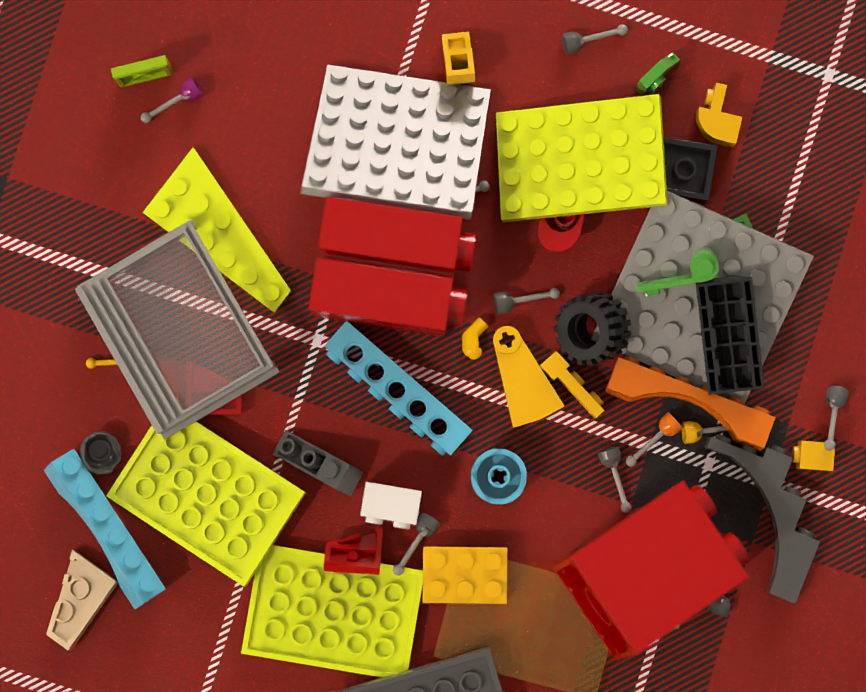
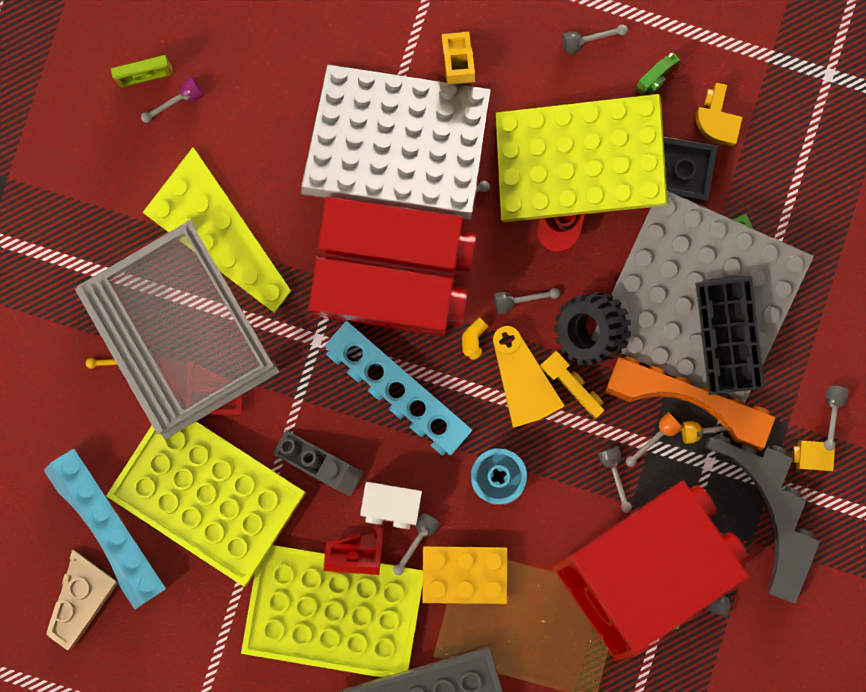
dark grey hair [80,431,121,474] -> none
bright green door [636,249,719,297] -> none

